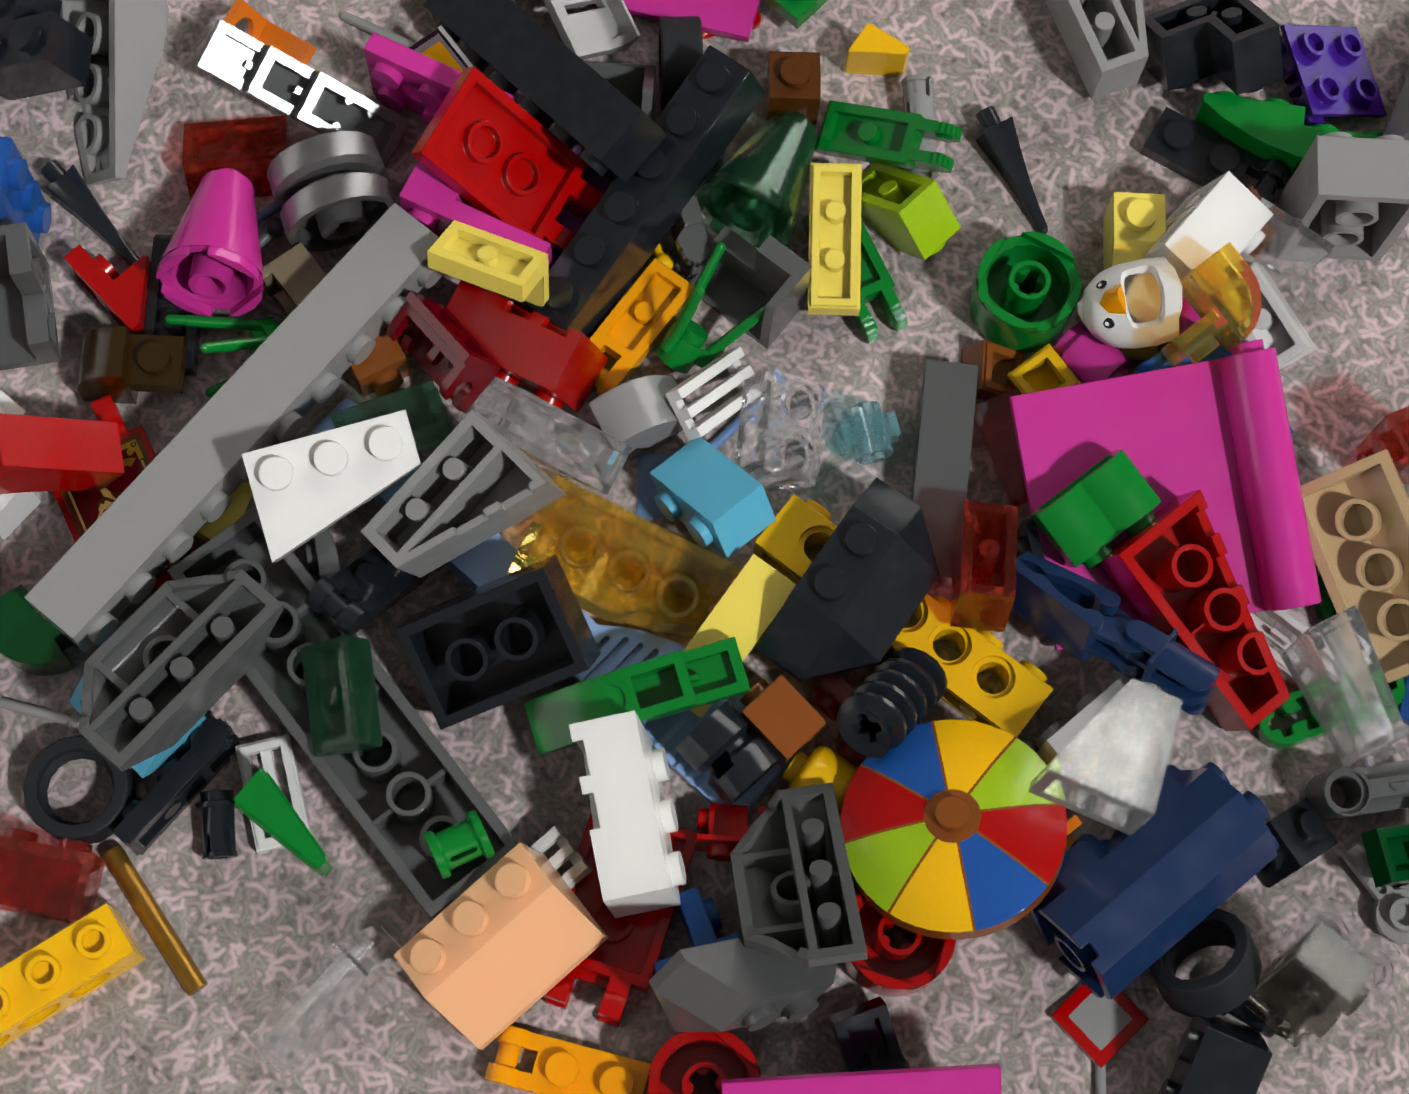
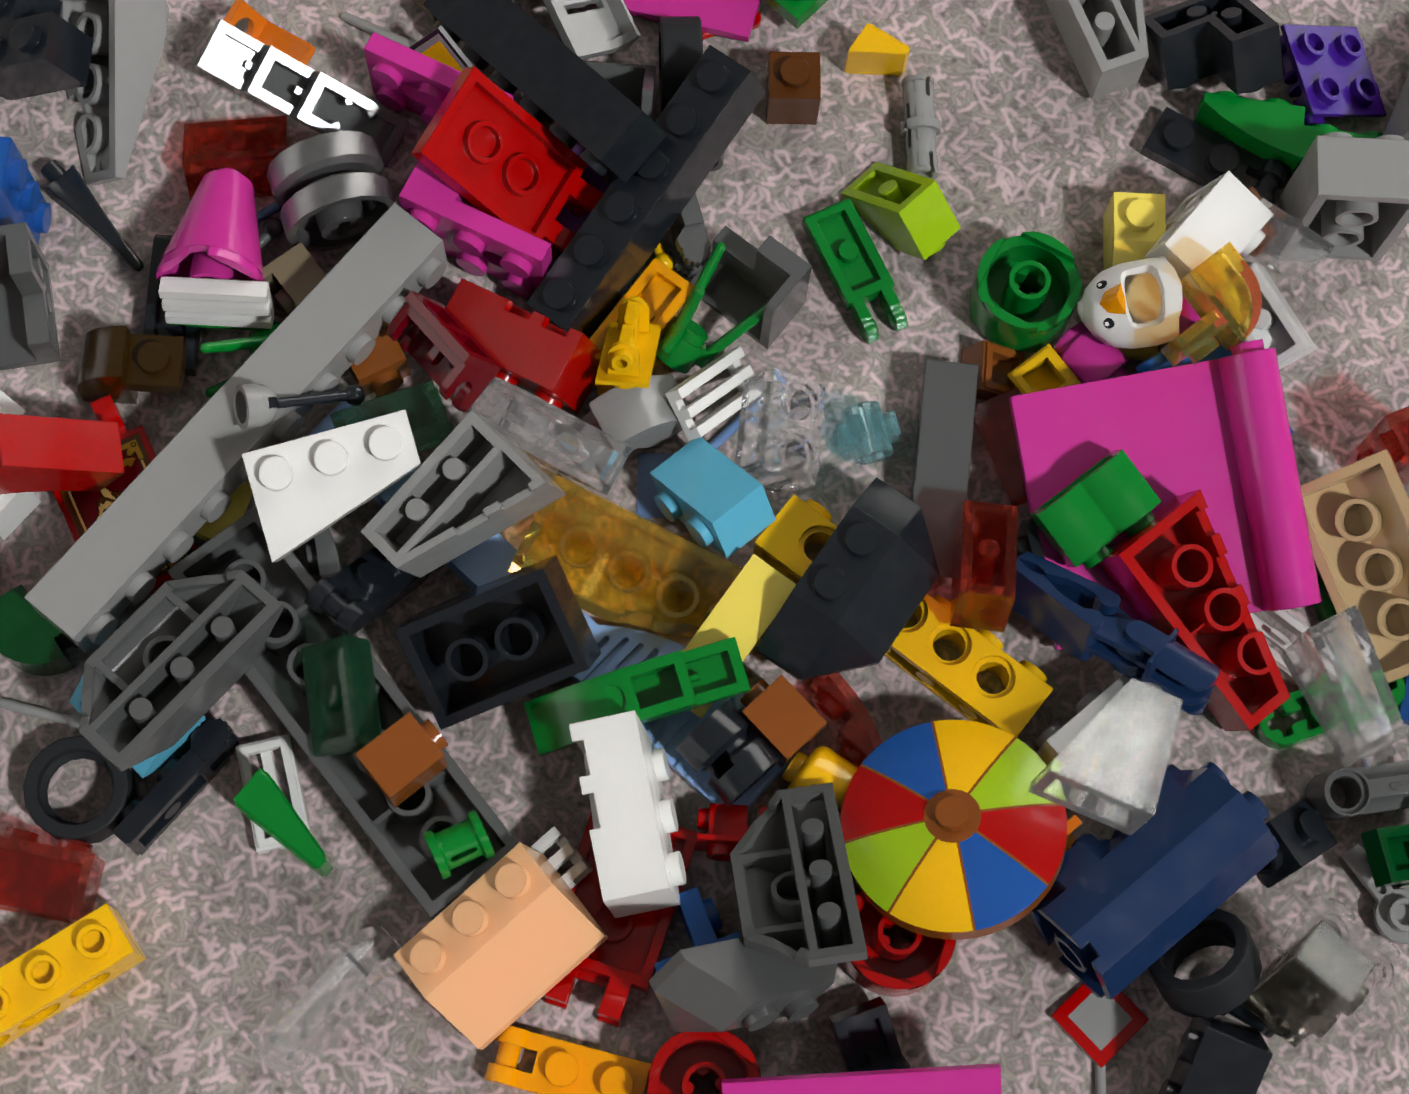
red slope [63,244,151,334] -> none
pearl gold bar [102,845,208,996] -> none
black pin [195,790,238,860] -> none
light yellow panel [427,220,549,307] -> none
clear green cone [698,111,818,249] -> none
light yellow tile [807,163,862,316] -> none
green hinge [816,101,963,173] -> none
black piece [837,647,948,759] -> none
black piece [975,106,1048,234] -> none
none -> white tile [158,276,274,329]
none -> hinge [233,383,366,429]
none -> dark orange brick [355,712,448,808]
none -> yellow hinge [595,296,662,389]

